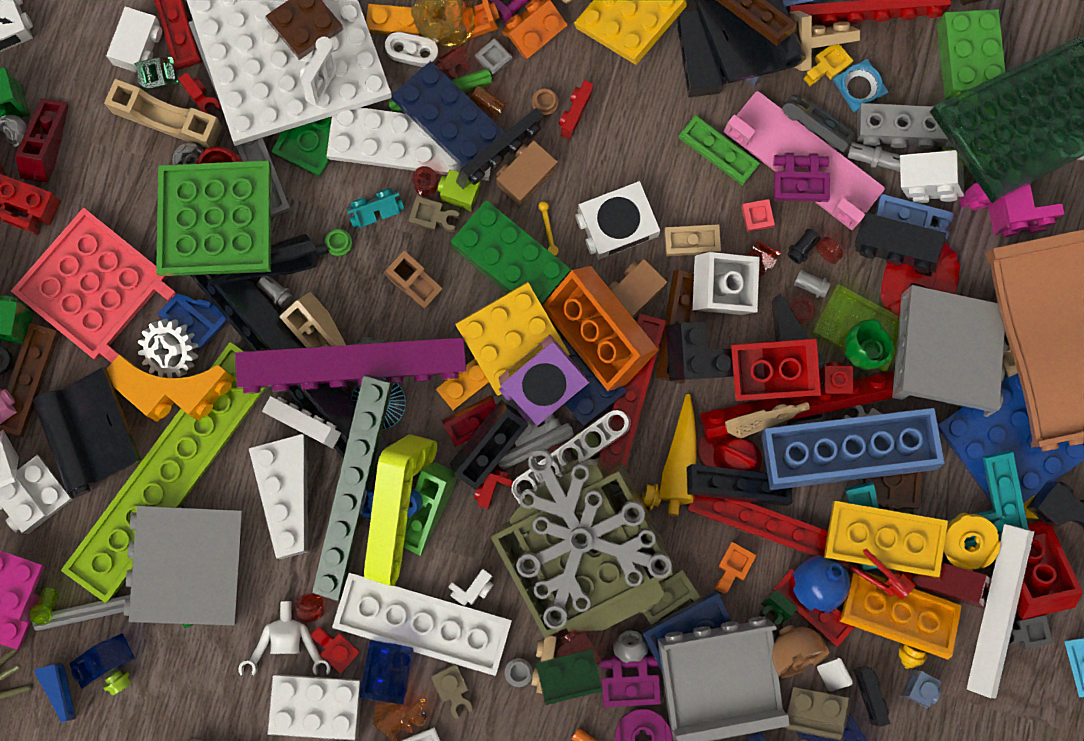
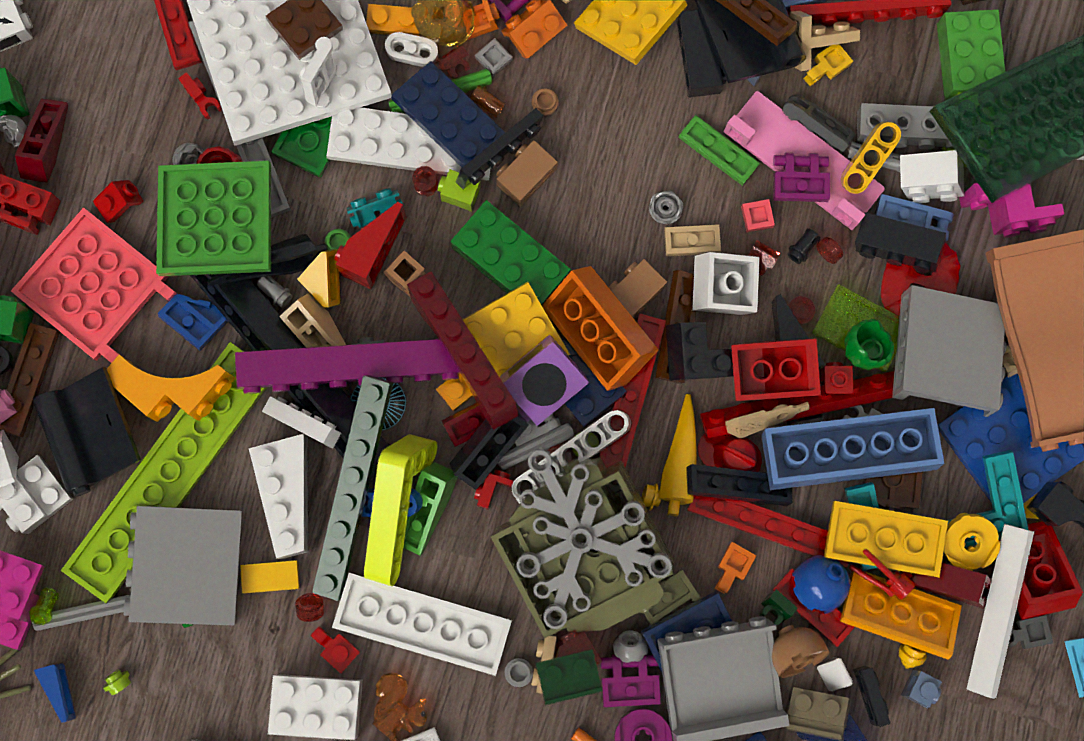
clear blue slope [69,633,135,689] -> none
tan arch [104,79,222,149] -> none
white brick [106,7,162,74] -> none
clear green brick [134,57,179,90] -> none
white gear [138,318,198,378] -> none
white piece [238,601,332,676] -> none
clear blue bracket [359,640,413,705] -> none
dark tan plate [408,196,460,233] -> none
dark tan plate [431,664,473,719] -> none
white bracket [449,569,494,606] -> none
yellow hinge [538,201,558,256] -> none
red plate [558,80,594,140] -> none
white brick [575,181,660,260] -> none
light grey pin [794,270,831,298] -> none
dark azure piece [832,59,888,113] -> none
none -> red bracket [93,180,143,223]
none -> yellow tile [240,561,300,594]
none -> yellow slope [297,249,340,307]
none -> red slope [334,202,407,289]
none -> dark red arch [407,271,518,430]
none -> light grey plate [649,191,683,224]
none -> yellow beam [841,121,901,194]

